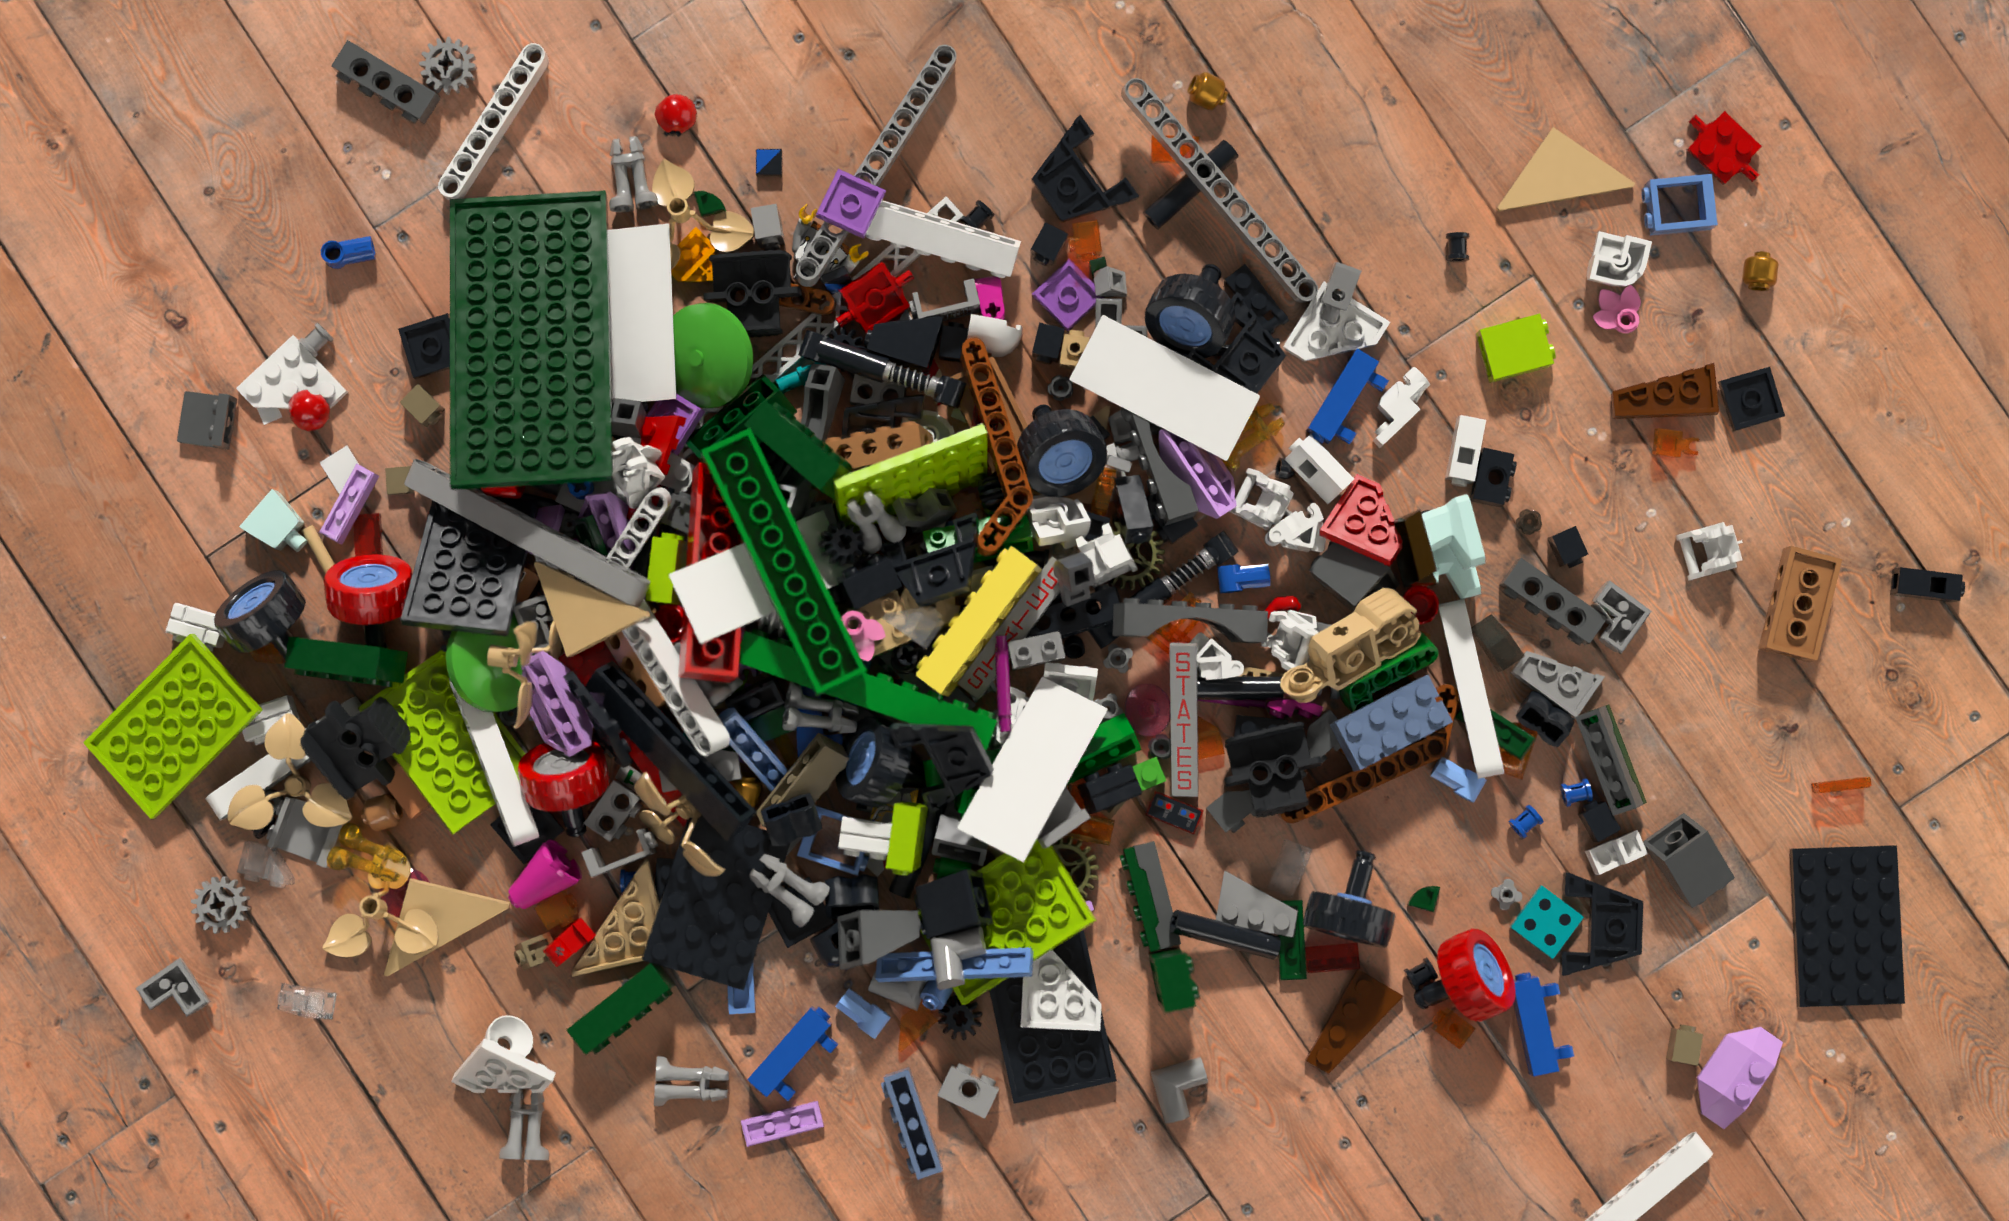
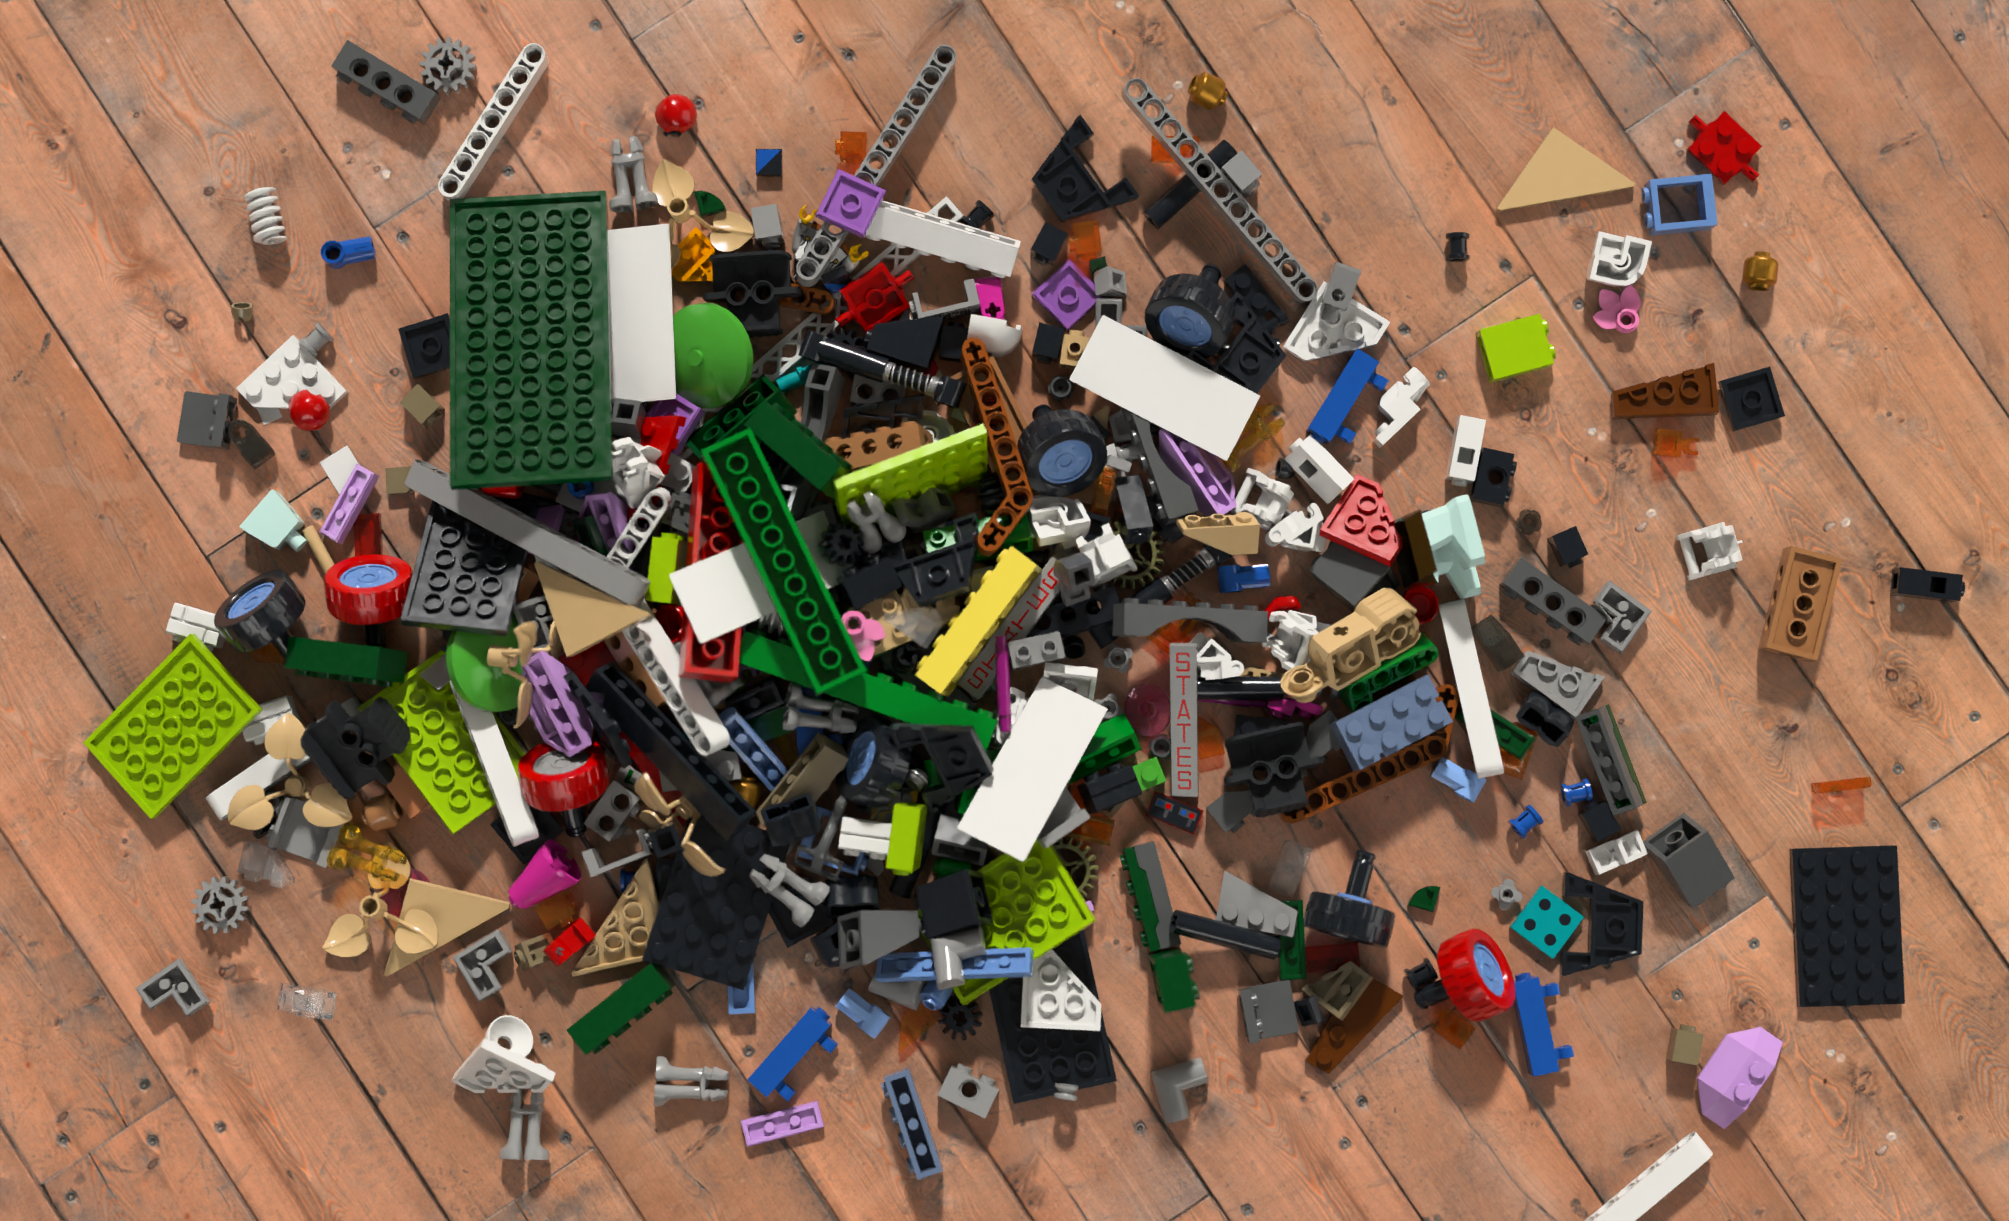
none -> clear smoke piece [228,420,276,470]
none -> dark tan hinge [231,302,253,323]
none -> white piece [244,187,288,245]
none -> white sticker [420,653,450,690]
none -> light grey brick [453,929,512,1002]
none -> black brick [647,821,683,858]
none -> dark grey piece [793,796,847,882]
none -> clear orange brick [835,131,868,164]
none -> light grey plate [905,768,928,792]
none -> light grey bush [1054,1083,1078,1100]
none -> tan slope [1176,512,1260,555]
none -> light grey brick [1221,150,1262,199]
none -> dark grey bracket [1238,980,1299,1044]
none -> black tile [1294,996,1325,1027]
none -> dark tan wing [1301,961,1374,1021]

